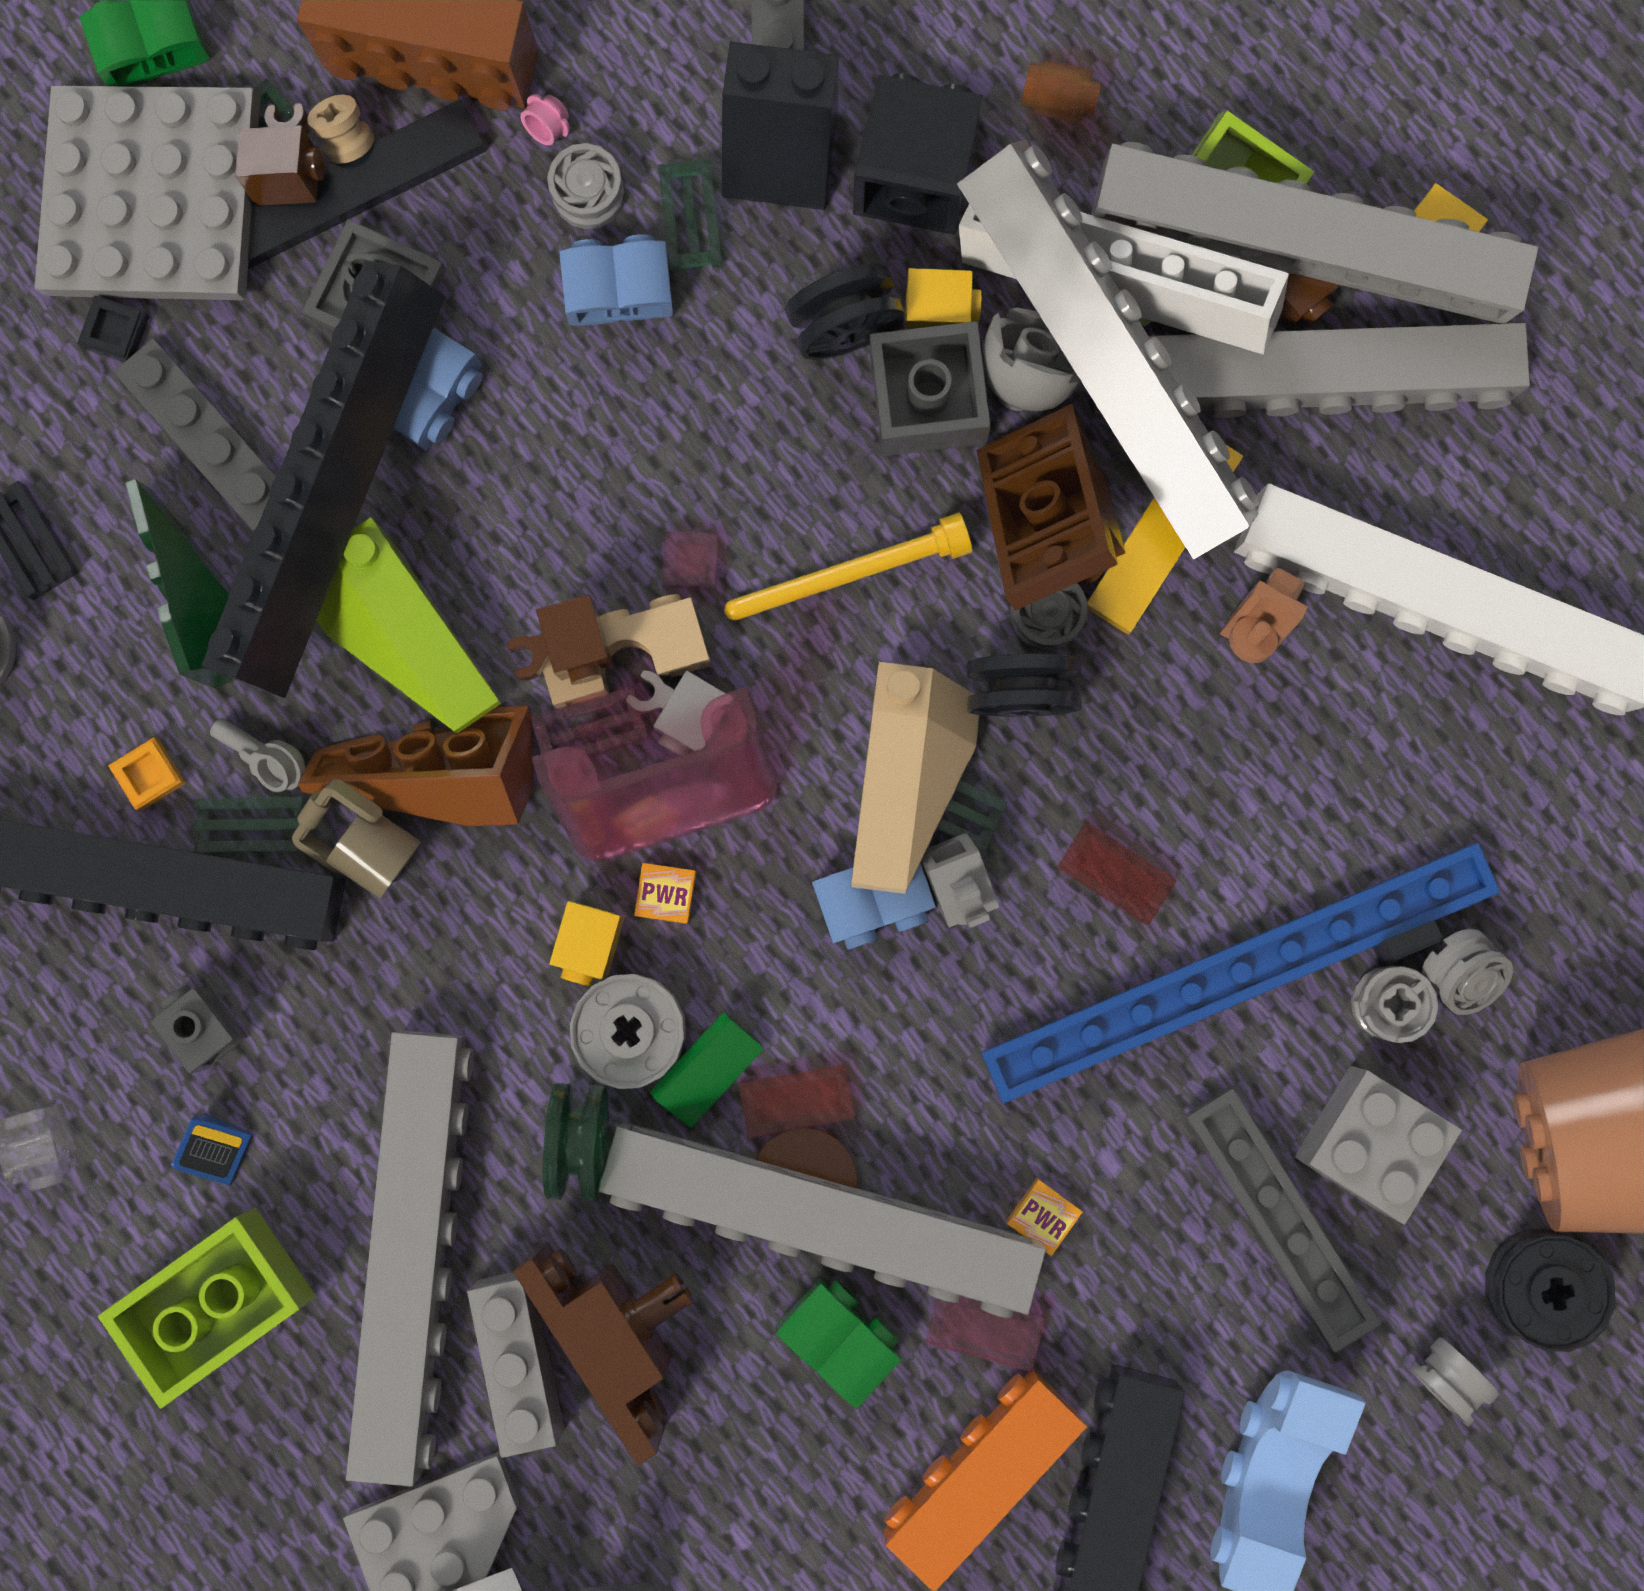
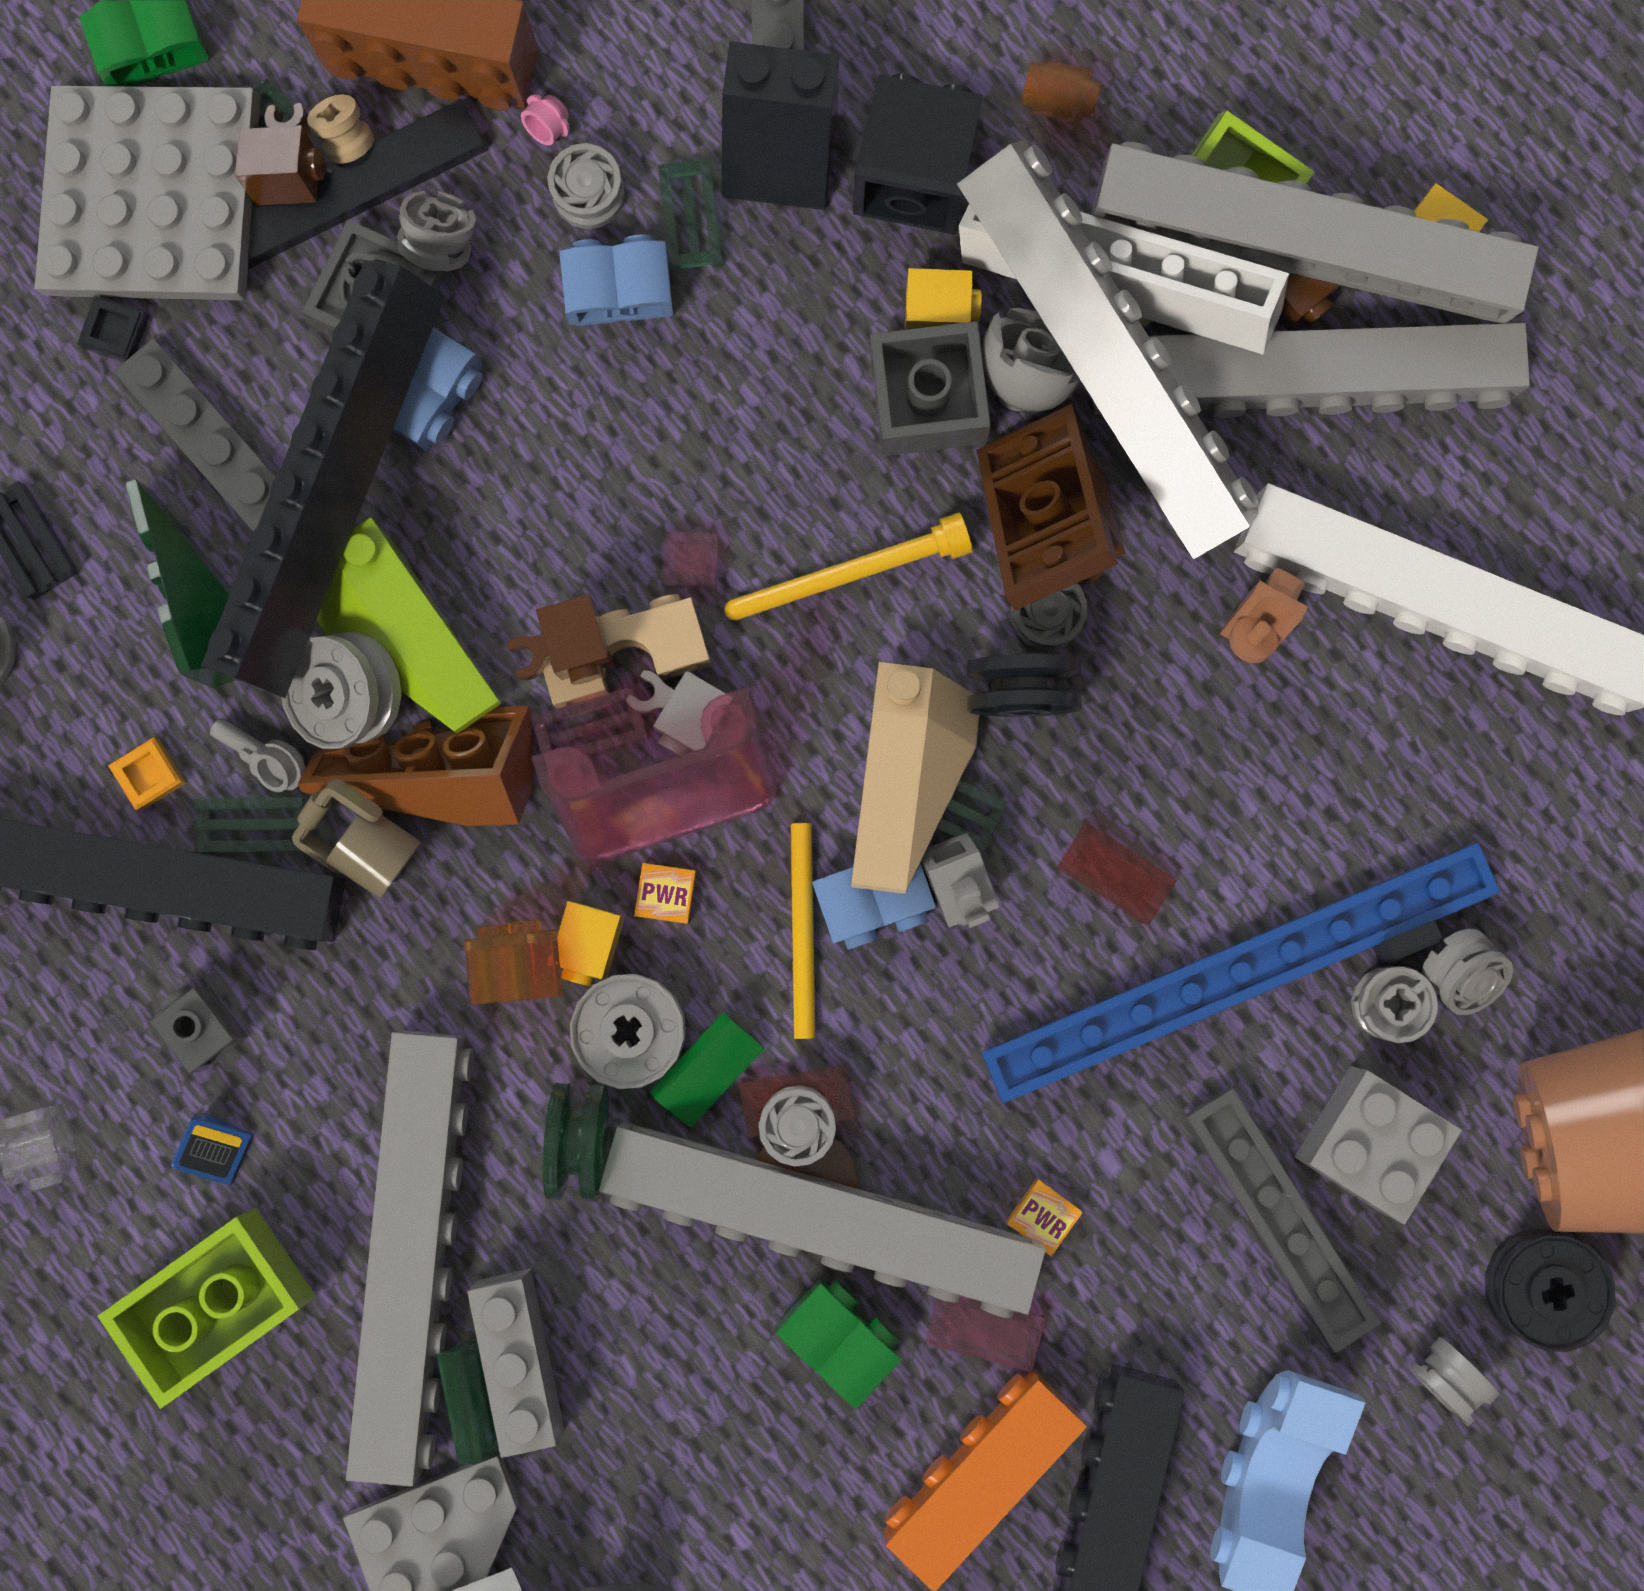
reddish brown brick [513,1242,694,1466] -> none
black wheel [784,264,907,360] -> none
yellow tile [1087,445,1243,635] -> none
none -> light grey wheel [281,631,402,749]
none -> light grey wheel [396,191,476,271]
none -> clear green tile [436,1338,499,1465]
none -> clear orange brick [464,920,563,1005]
none -> light grey wheel [759,1085,836,1167]
none -> yellow bar [791,823,815,1039]

